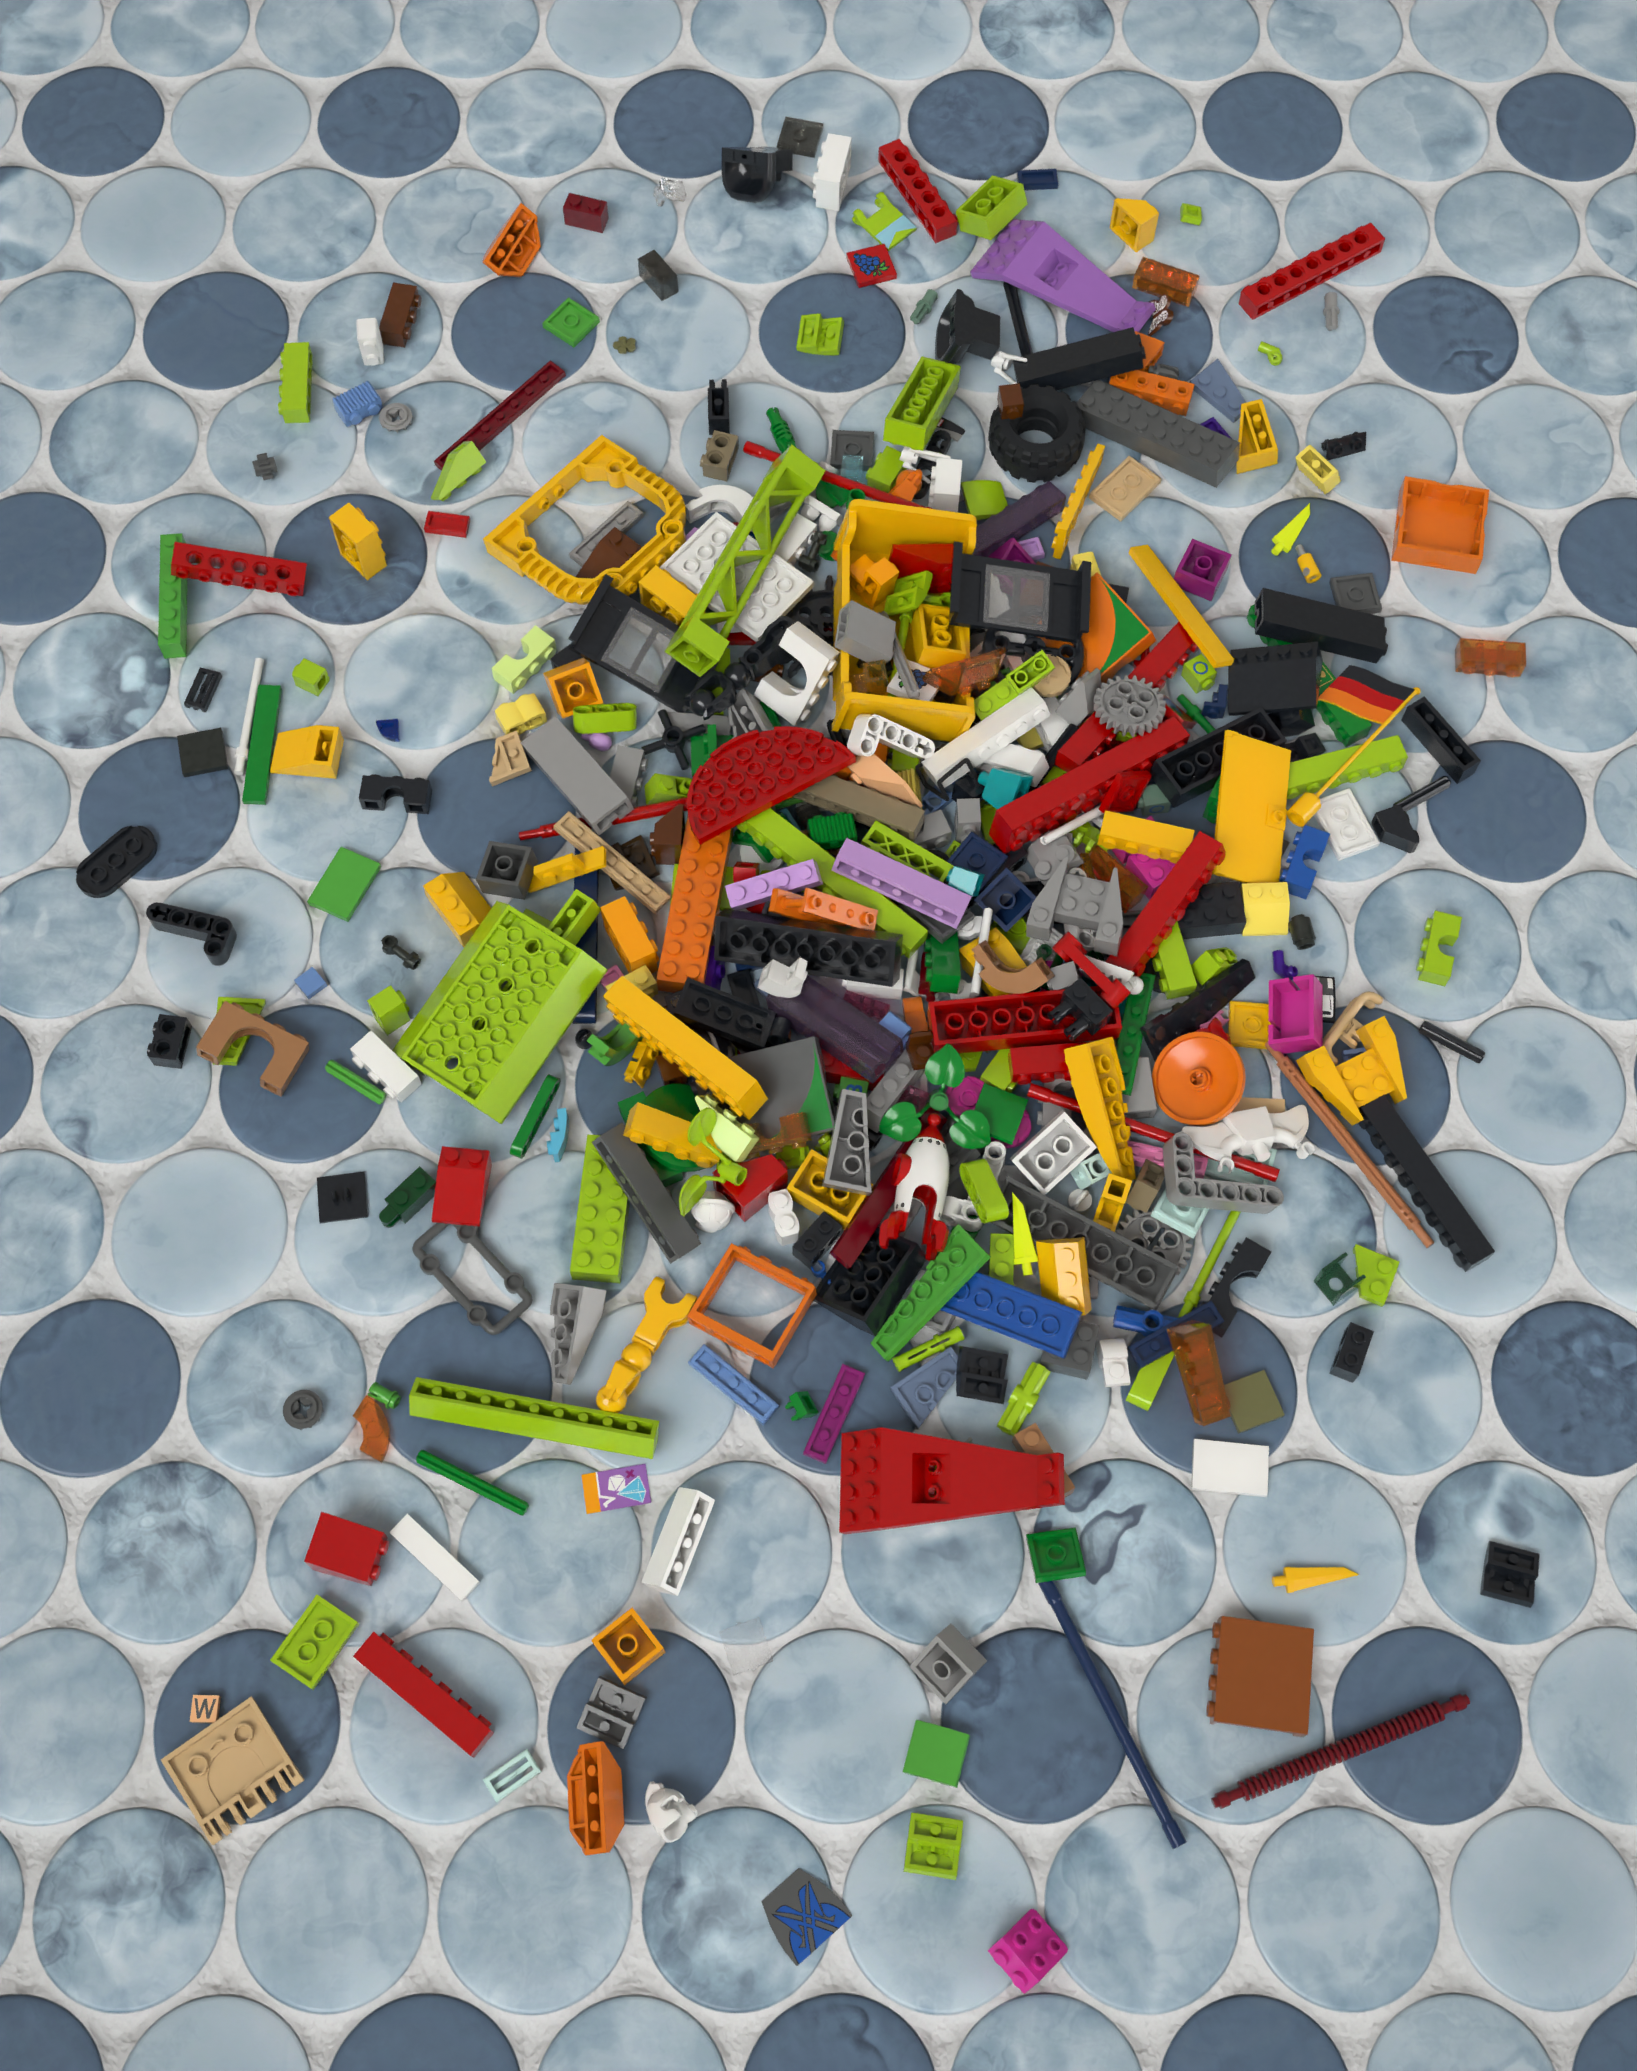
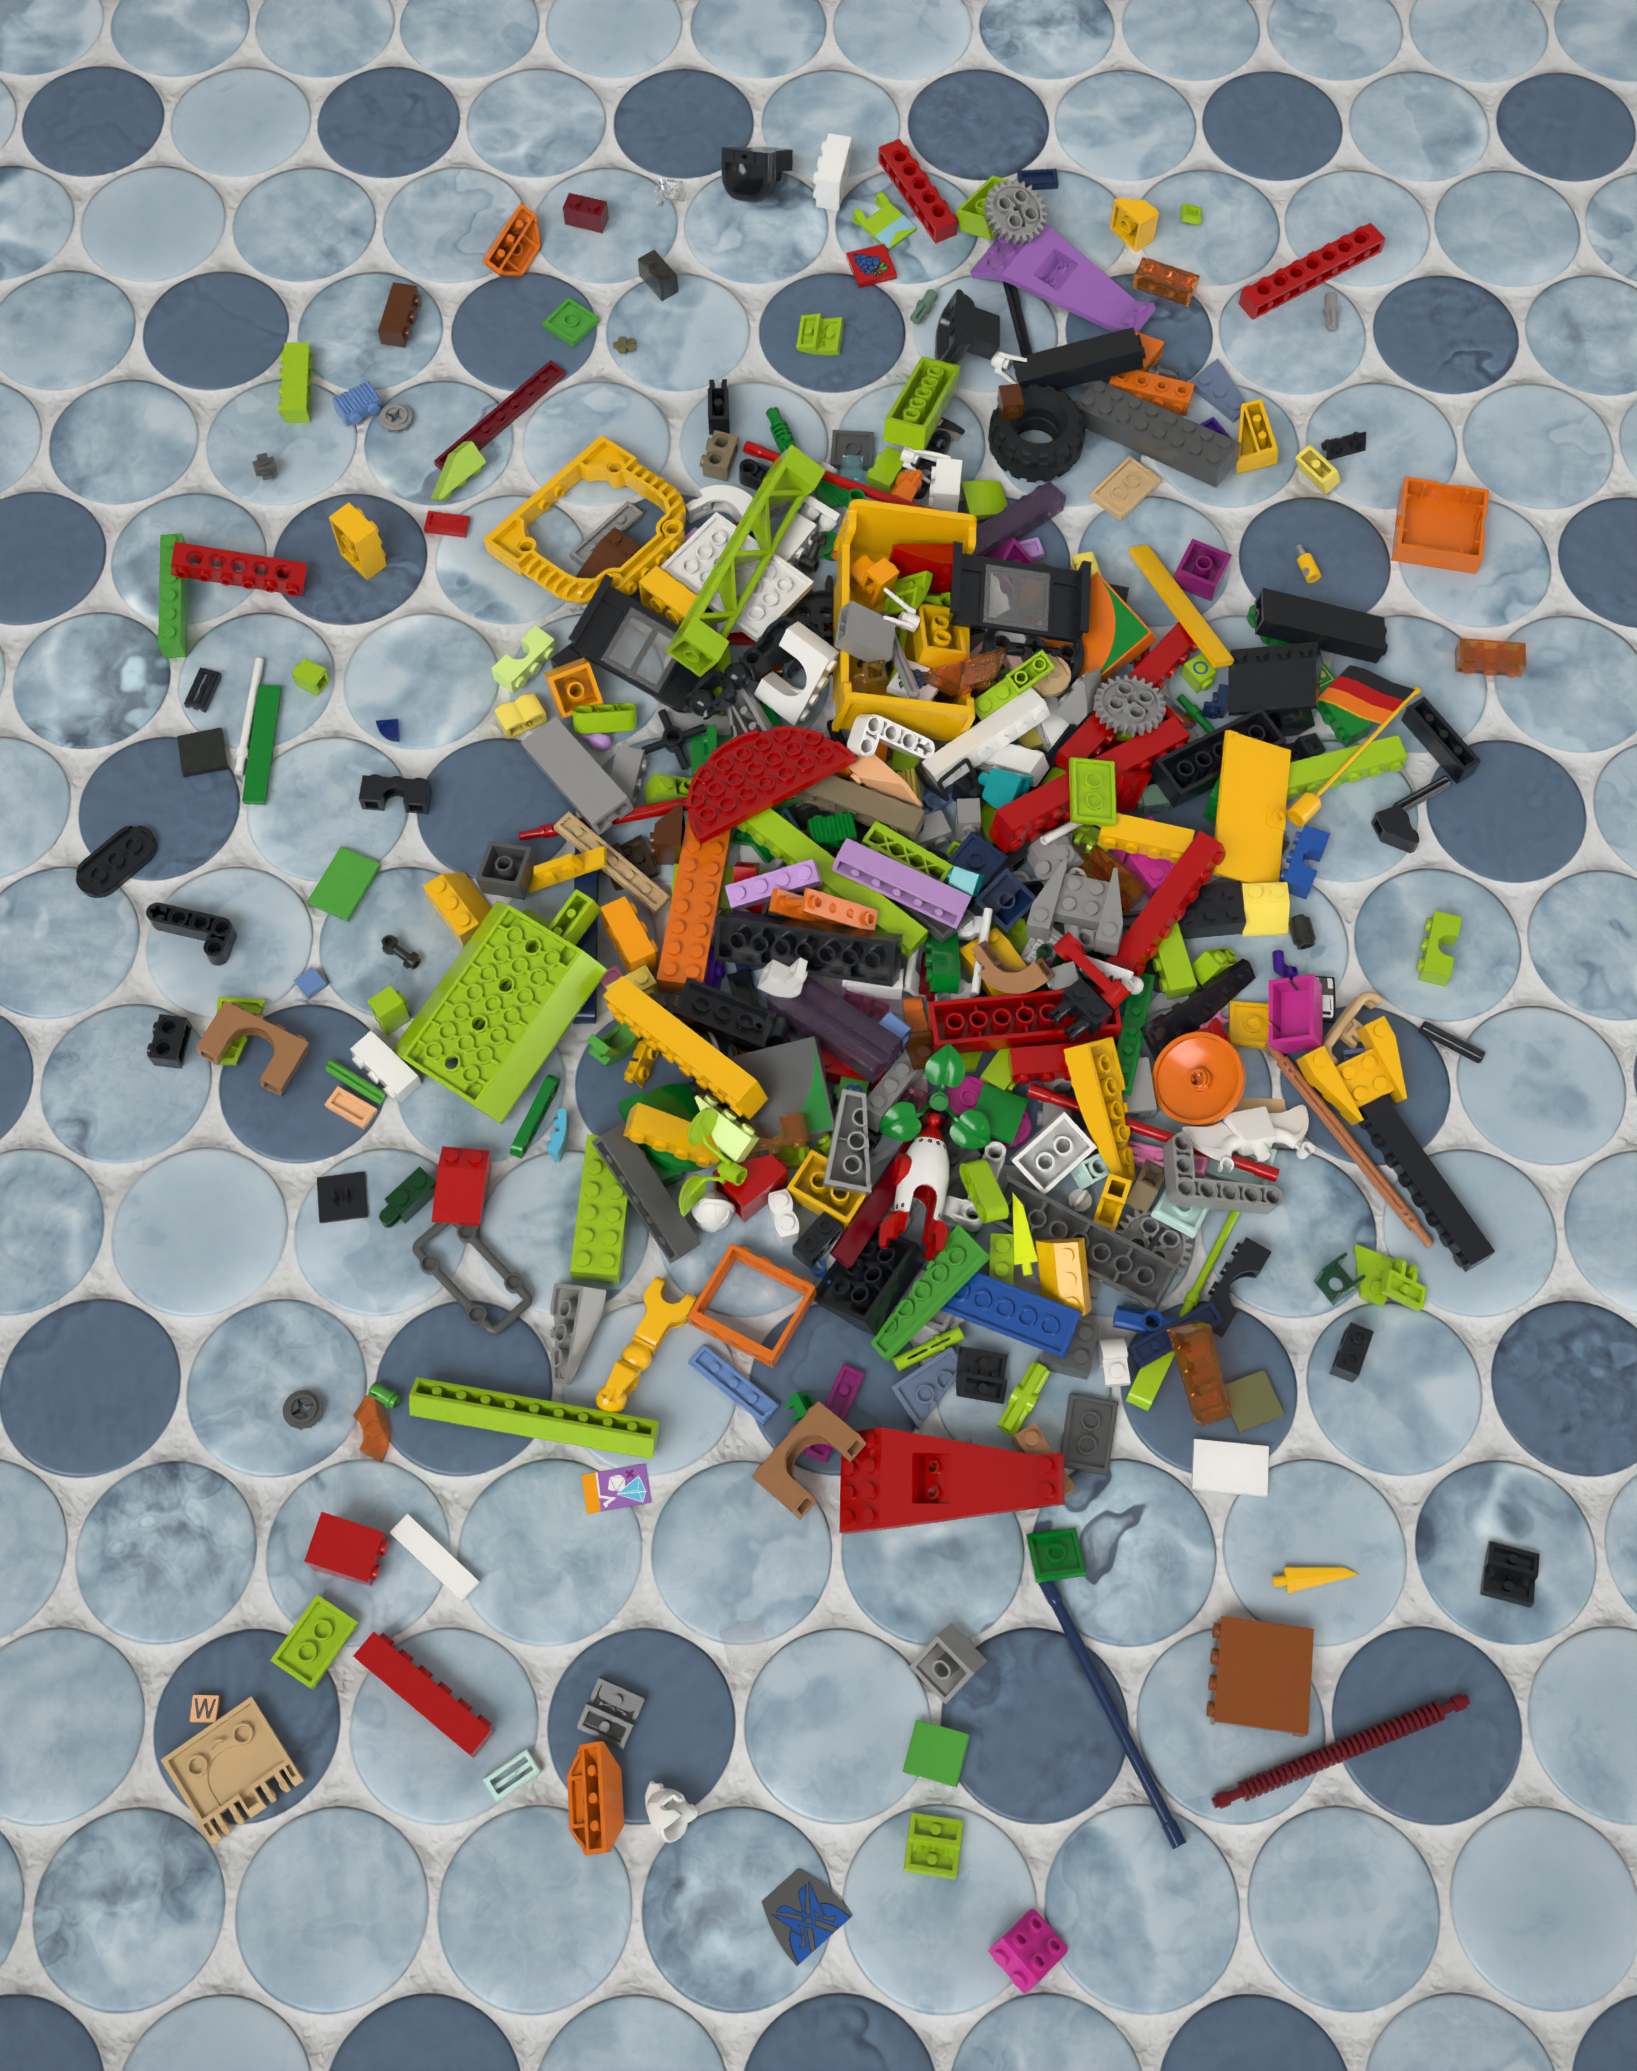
yellow slope [270,725,344,779] -> none
white brick [356,317,384,366] -> none
green axle [416,1450,529,1516] -> none
tan wing [489,730,532,787] -> none
black hinge [575,1029,592,1049] -> none
light orange brick [591,1607,665,1686] -> none
white brick [641,1487,715,1596] -> none
reddish brown brick [656,1053,688,1086] -> none
clear smoke tile [777,116,823,158] -> none
yellow wing [1051,444,1105,560] -> none
reddish brown animal [1147,294,1173,337] -> none
lime arm [1258,341,1282,366] -> none
neon yellow bar [1271,503,1310,556] -> none
white tile [1314,788,1380,861] -> none
dark grey tile [1329,573,1382,614] -> none
none -> light nougat tile [324,1086,378,1130]
none -> black piece [739,459,770,491]
none -> medium nougat arch [752,1401,867,1520]
none -> white plant [883,588,920,632]
none -> light grey gear [983,179,1048,245]
none -> dark grey tile [1060,1393,1118,1476]
none -> lime tile [1069,757,1117,827]
none -> lime hinge [1380,1258,1427,1311]

